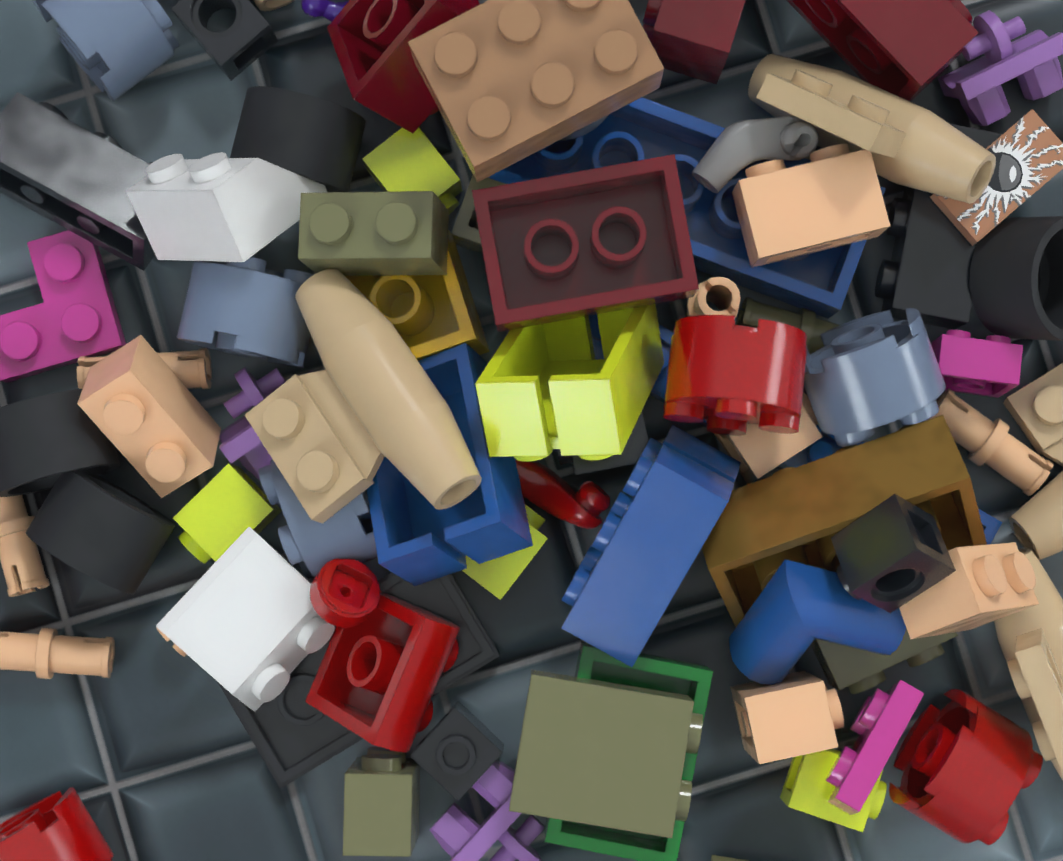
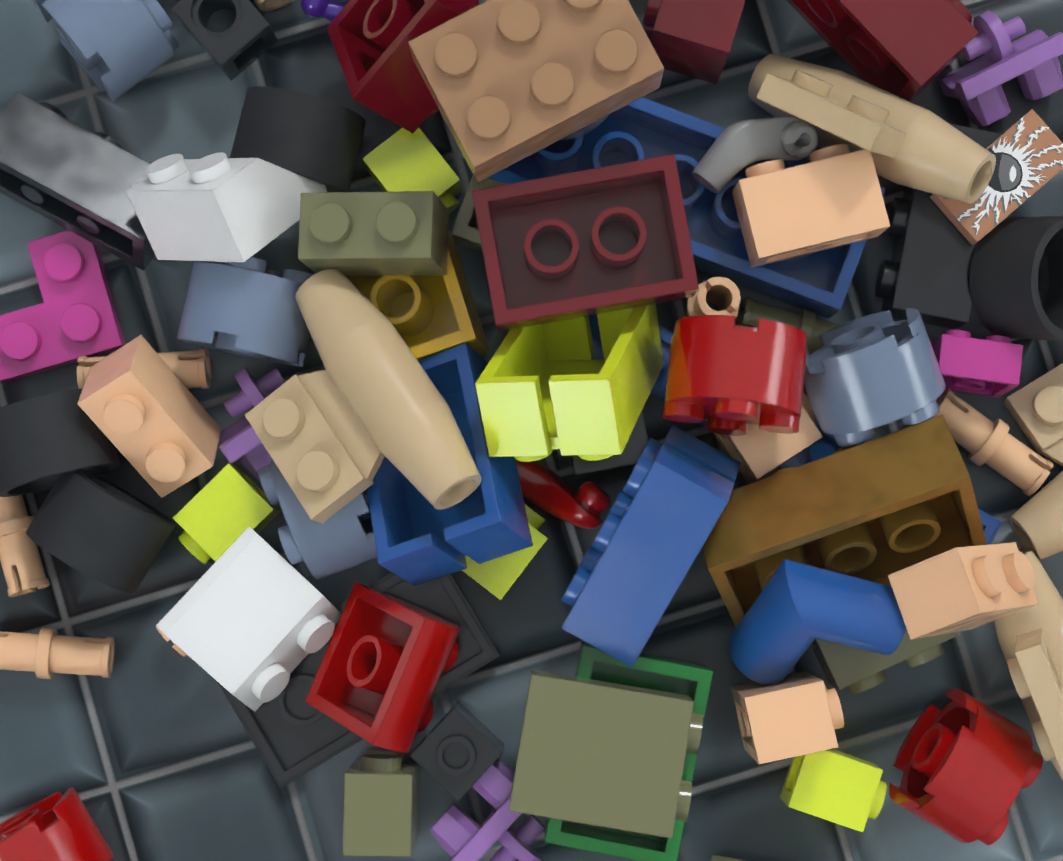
red tile [310,558,380,628] -> none
dark pink plate [826,680,925,815] -> none
black brick [831,494,956,613] -> none

